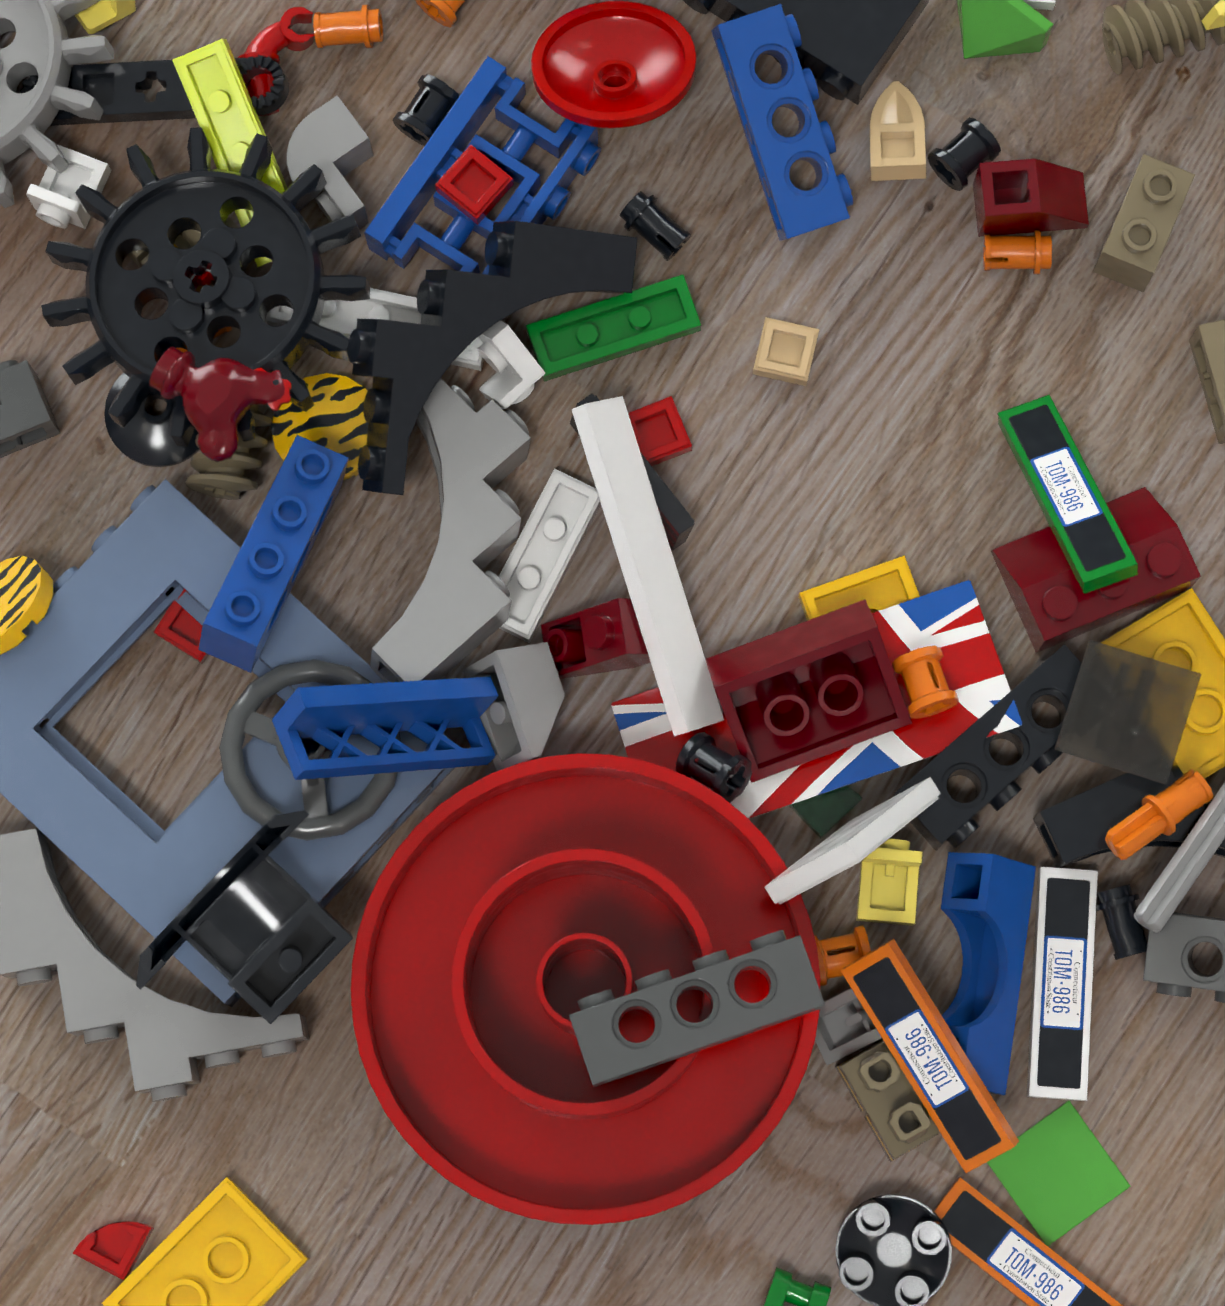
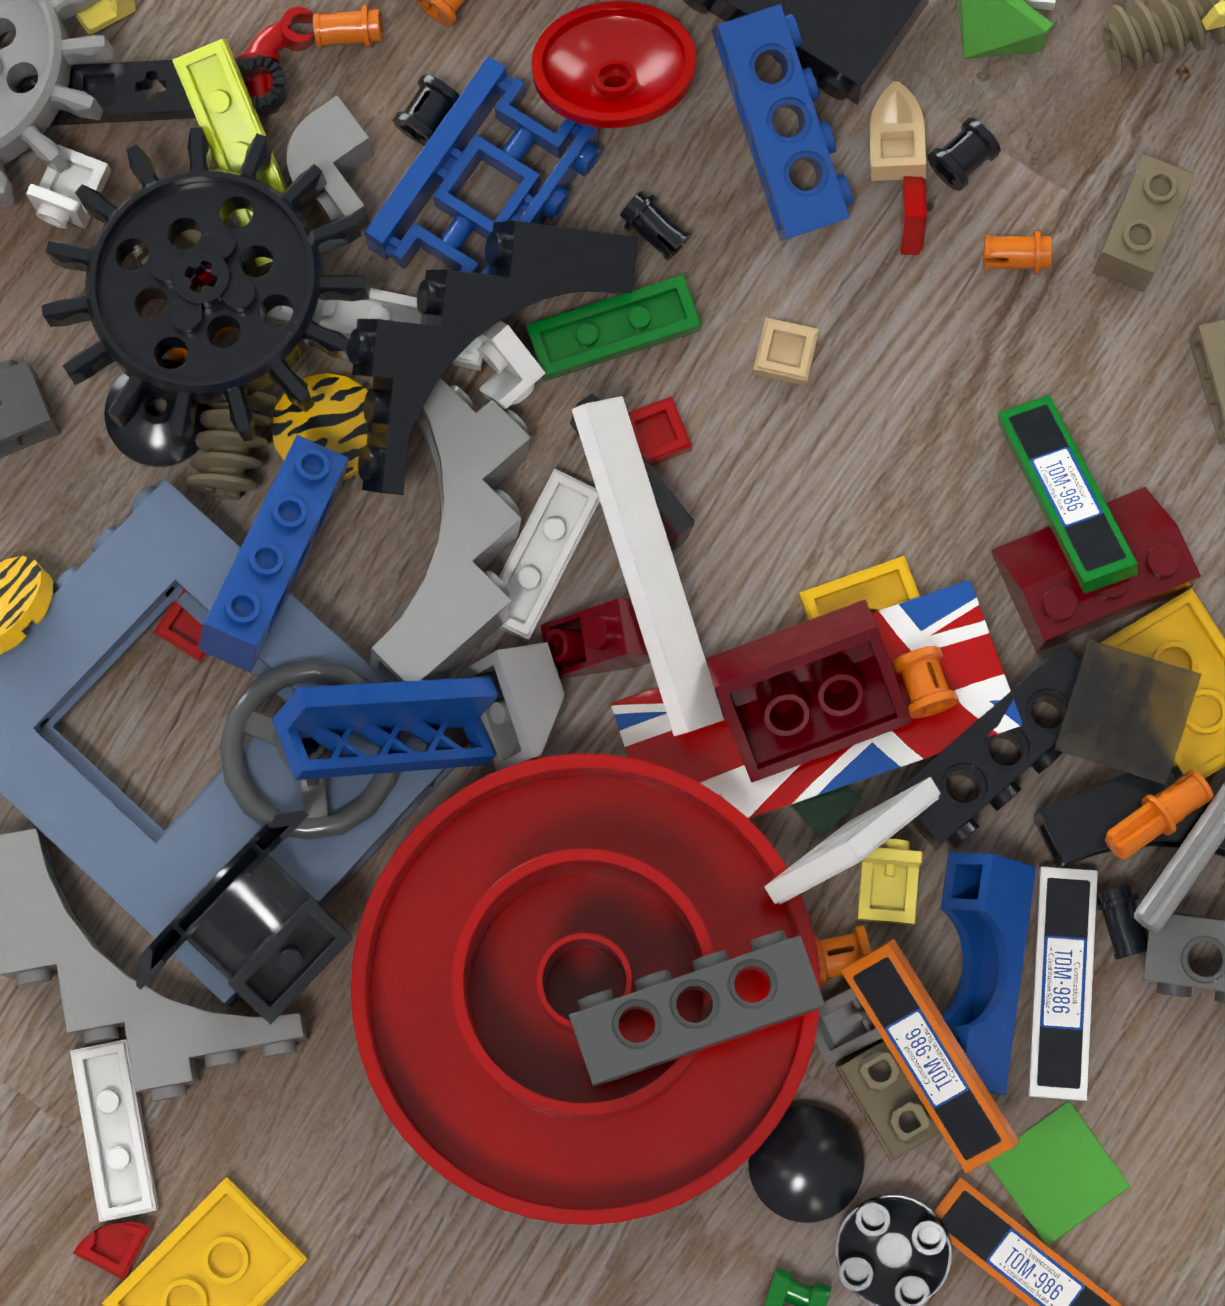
dark red animal [149,346,292,462] -> none
red tile [435,145,514,225] -> none
black bush [676,732,752,803] -> none
dark red slope [973,159,1089,237] -> none
none -> white tile [70,1039,159,1222]
none -> black dish [748,1106,864,1223]
none -> red tile [900,176,927,255]

